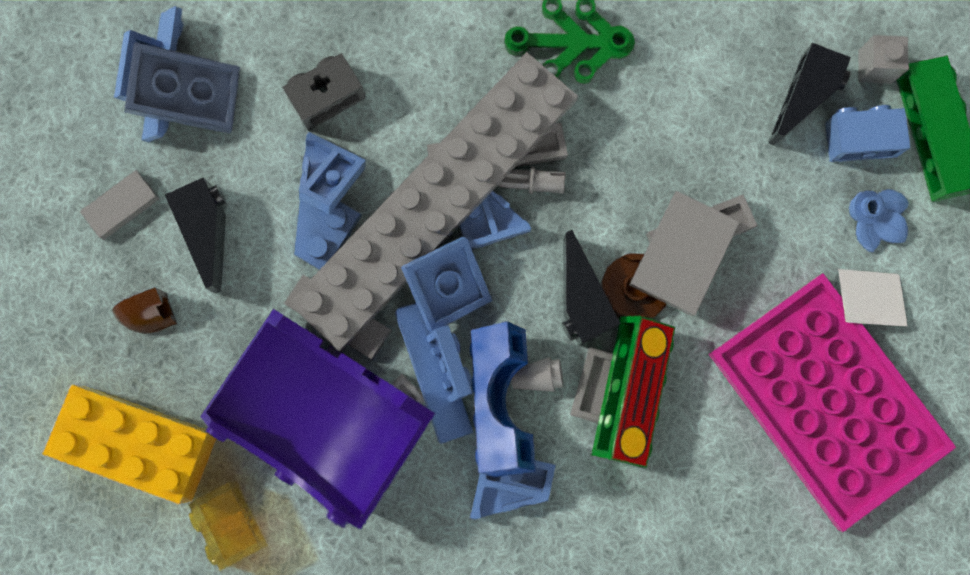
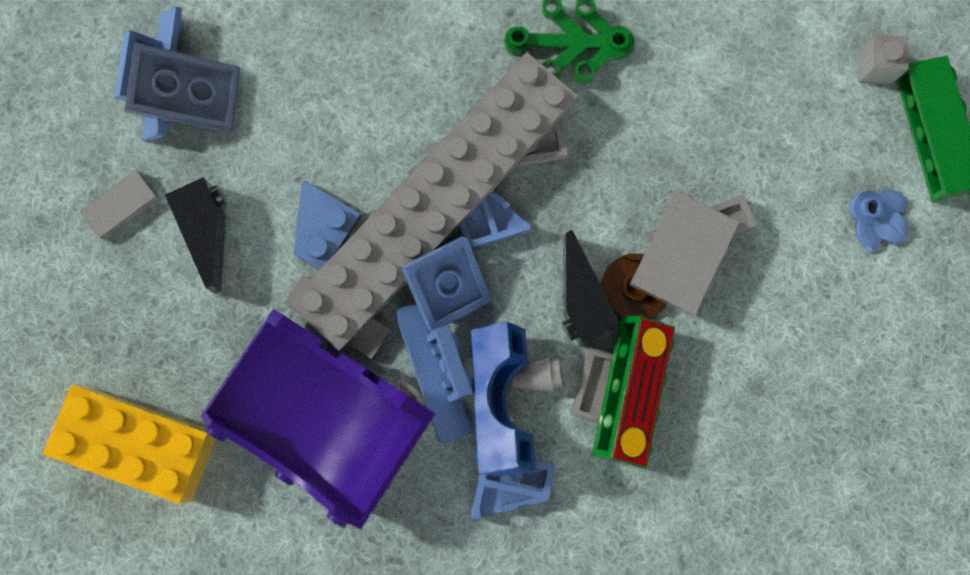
reddish brown brick [112,287,177,334] -> none
clear yellow brick [188,481,268,571] -> none
dark grey brick [282,53,366,131] -> none
medium blue wing [299,132,366,215] -> none
light grey axle [498,167,566,194] -> none
dark pink plate [708,273,956,532] -> none
black slope [768,42,851,146] -> none
medium blue brick [825,105,910,162] -> none
white sticker [838,269,908,327] -> none

